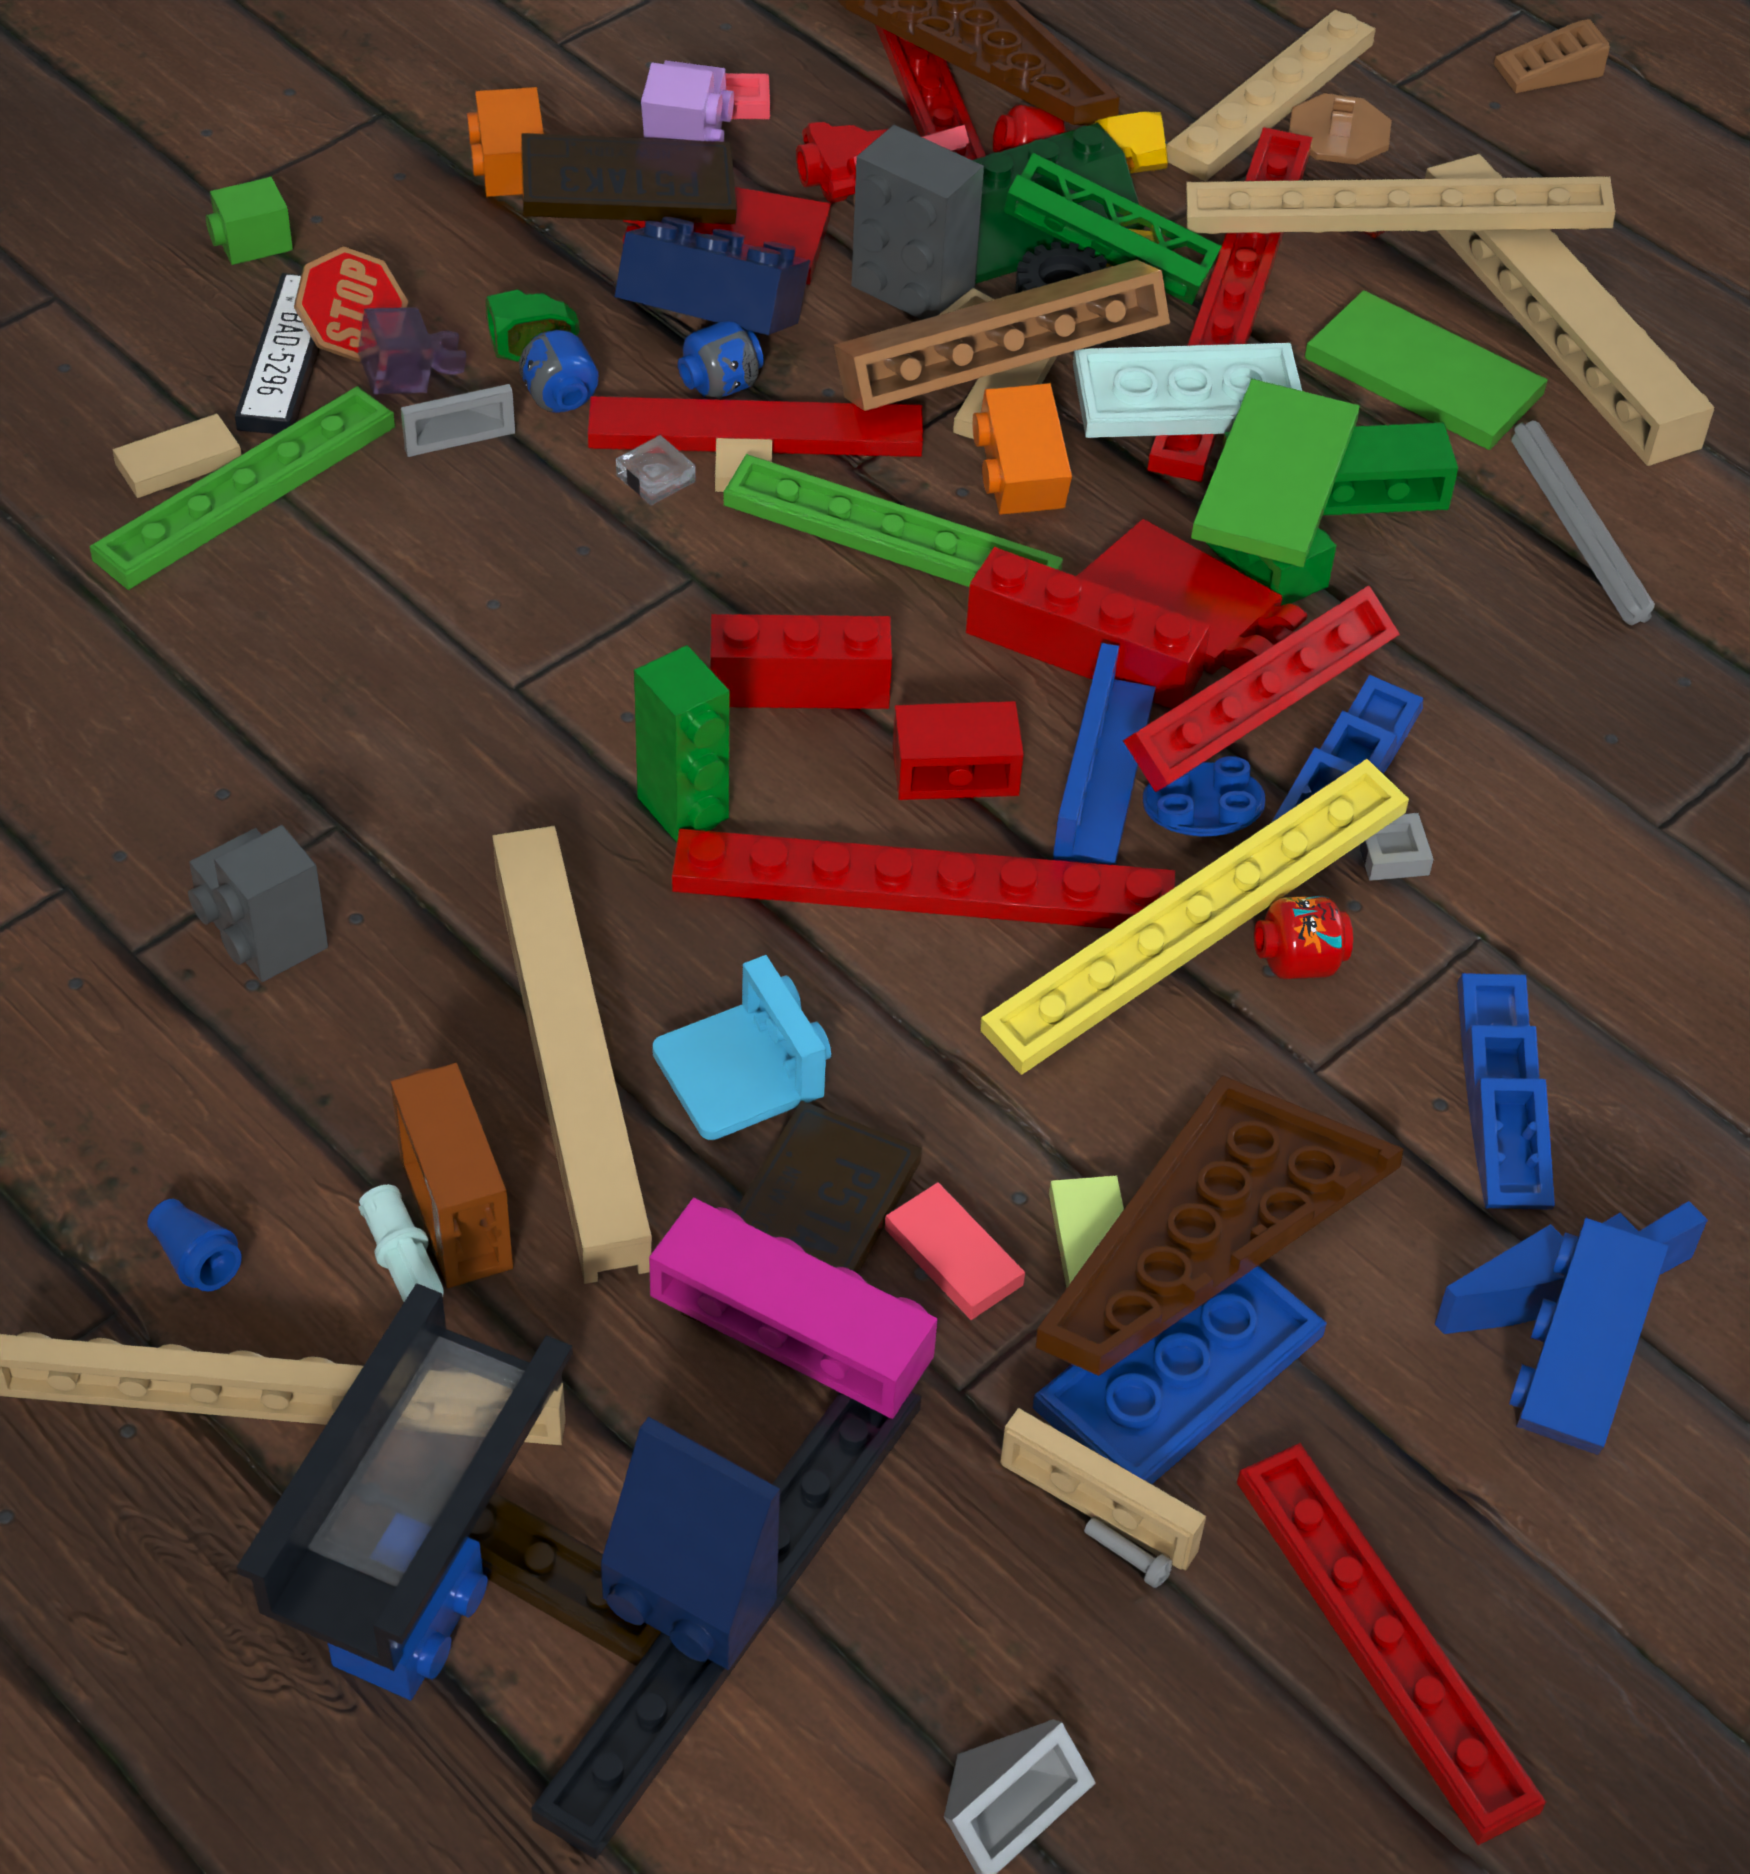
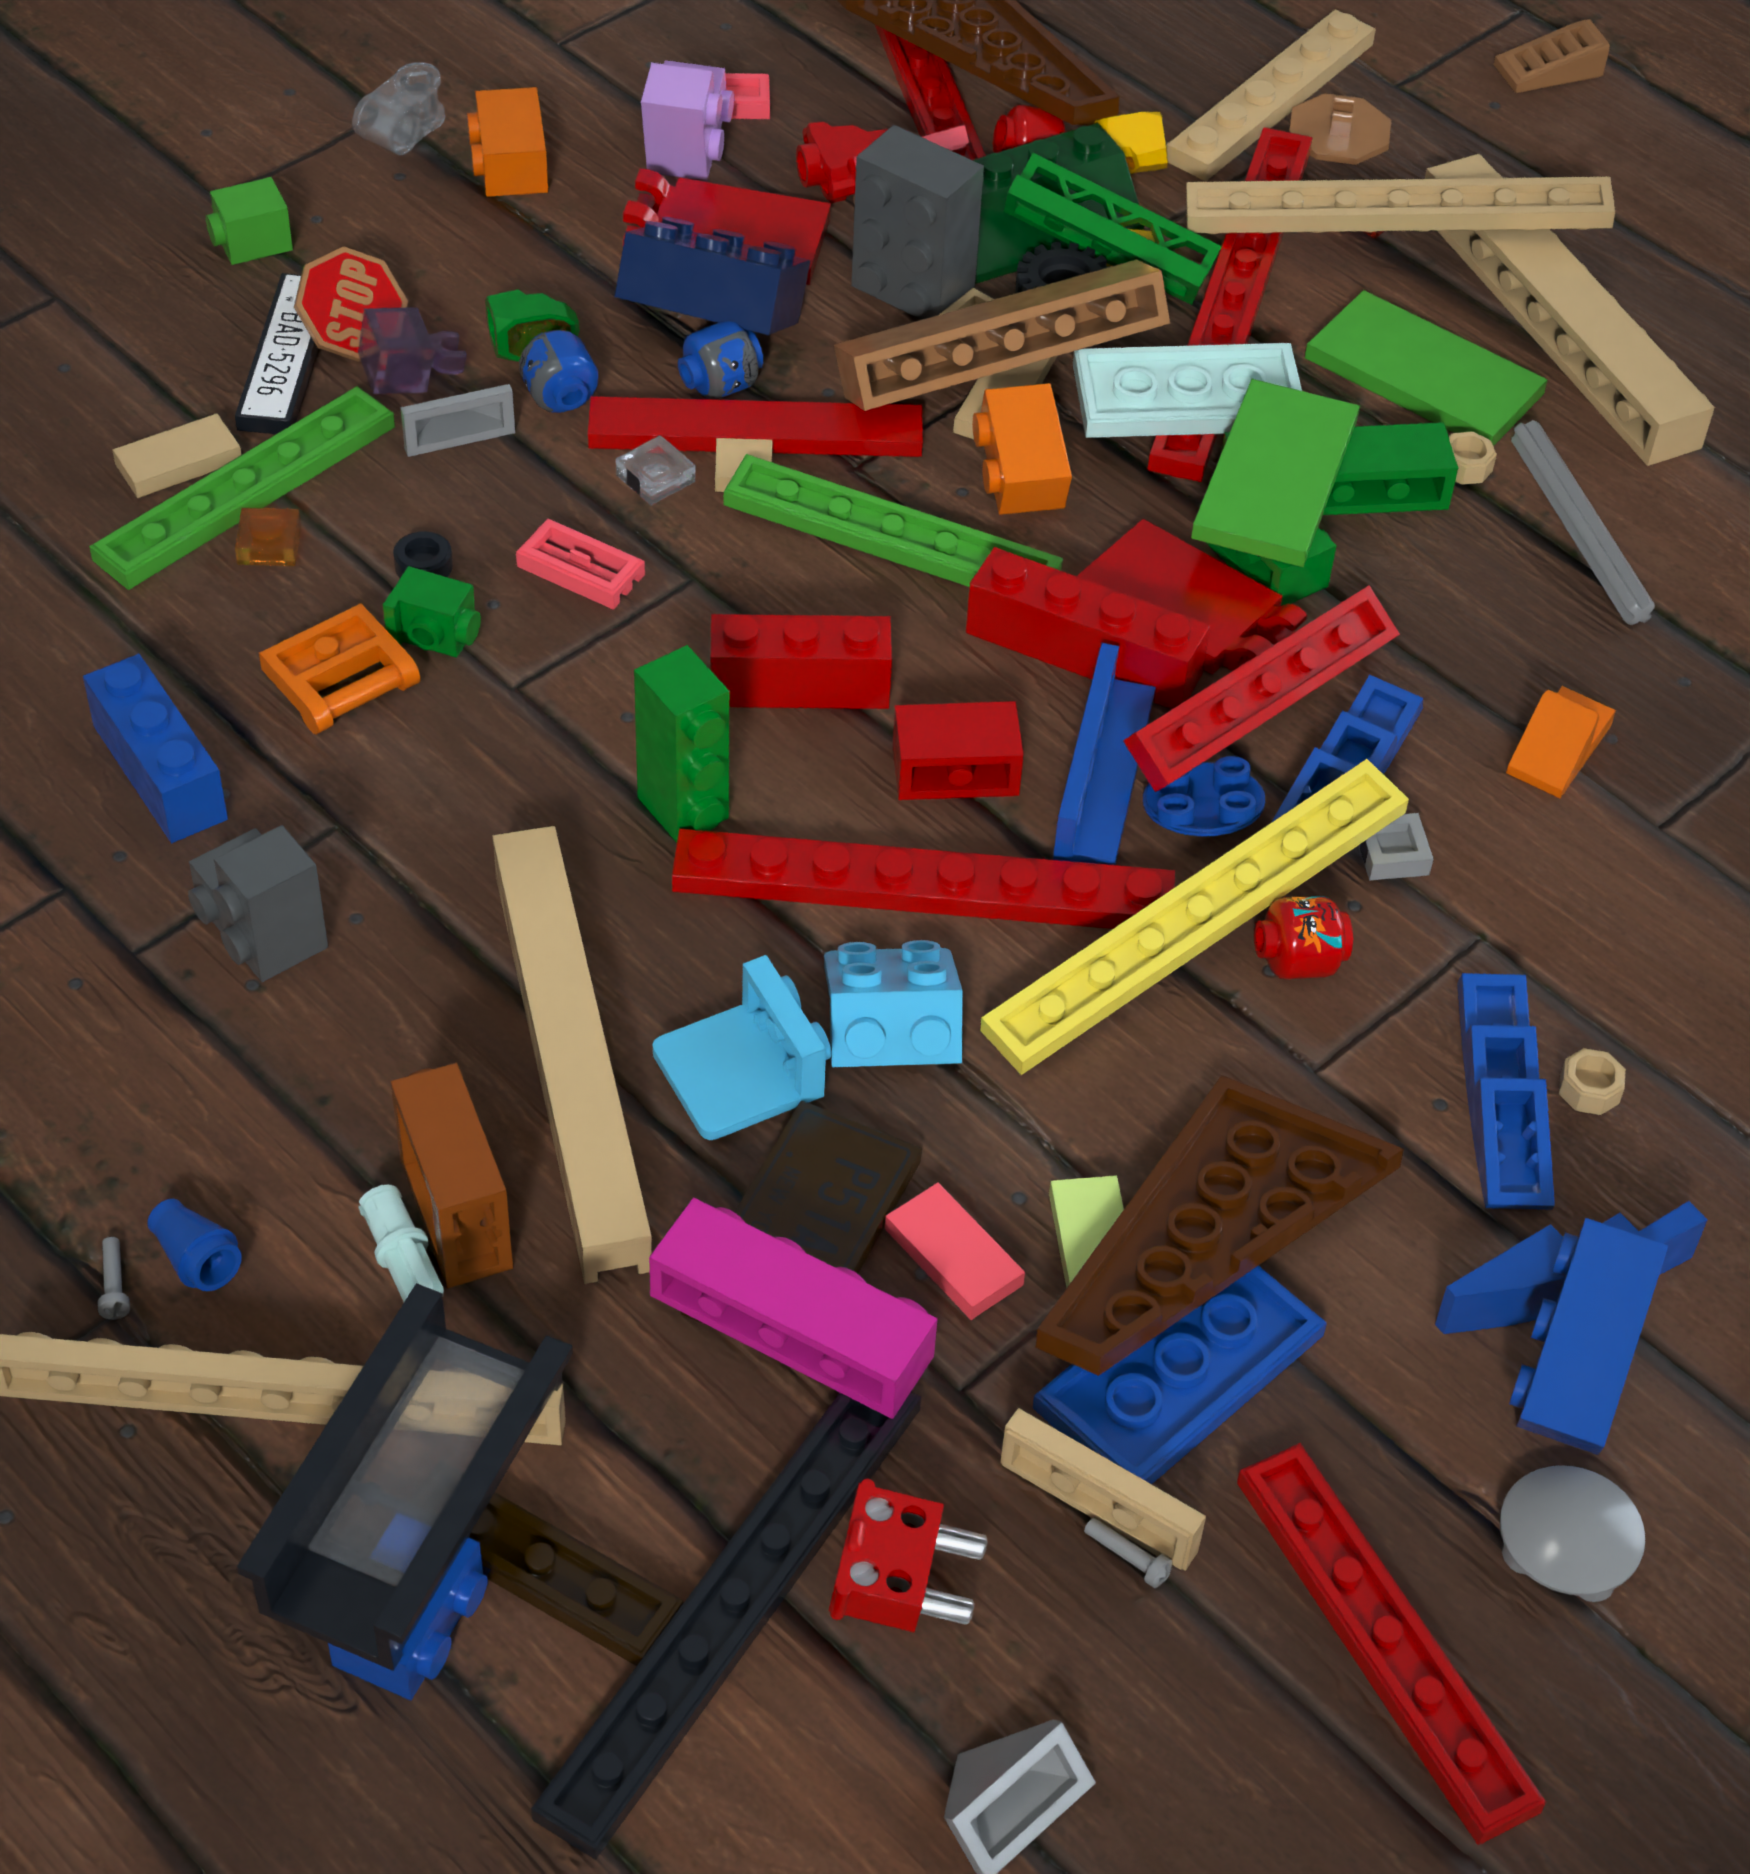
dark brown tile [521,133,737,224] -> none
dark blue slope [601,1416,780,1670] -> none
none -> blue brick [83,654,228,844]
none -> light grey piece [98,1237,130,1320]
none -> clear orange plate [235,508,301,566]
none -> orange plate [259,603,421,735]
none -> clear piece [352,62,446,155]
none -> green brick [383,566,481,658]
none -> black tile [393,531,453,578]
none -> coral tile [516,518,645,610]
none -> medium azure bracket [824,940,963,1067]
none -> red piece [828,1479,987,1632]
none -> tan tile [1449,432,1497,485]
none -> light grey dish [1500,1466,1645,1602]
none -> orange slope [1506,686,1616,799]
none -> tan tile [1559,1048,1626,1115]

